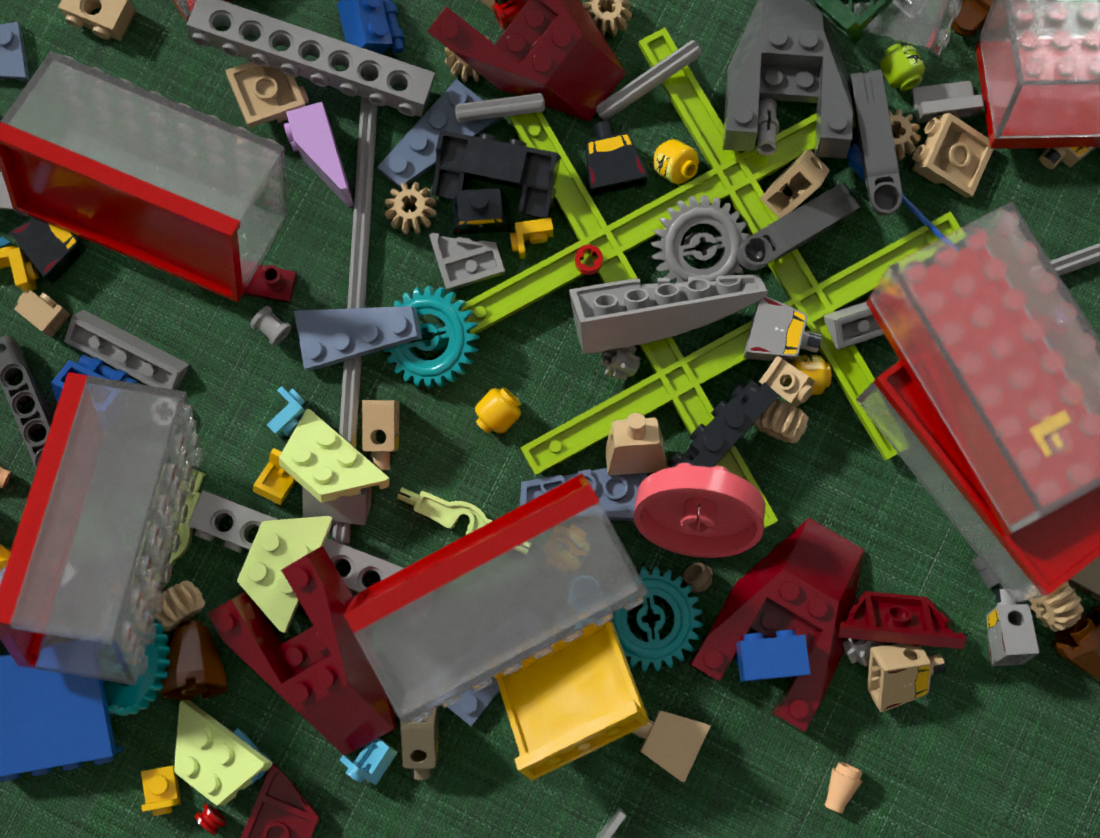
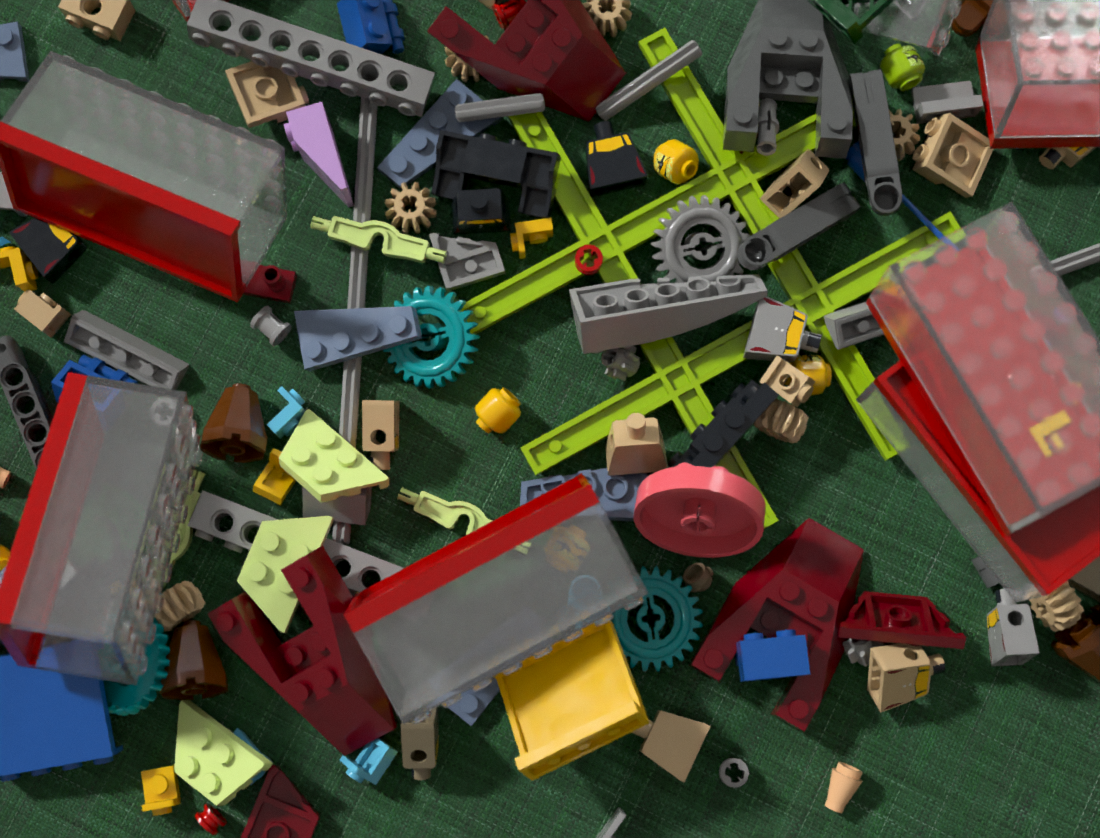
none -> reddish brown cone [200,383,267,463]
none -> yellowish green piece [310,216,447,264]
none -> light grey bush [719,757,749,788]

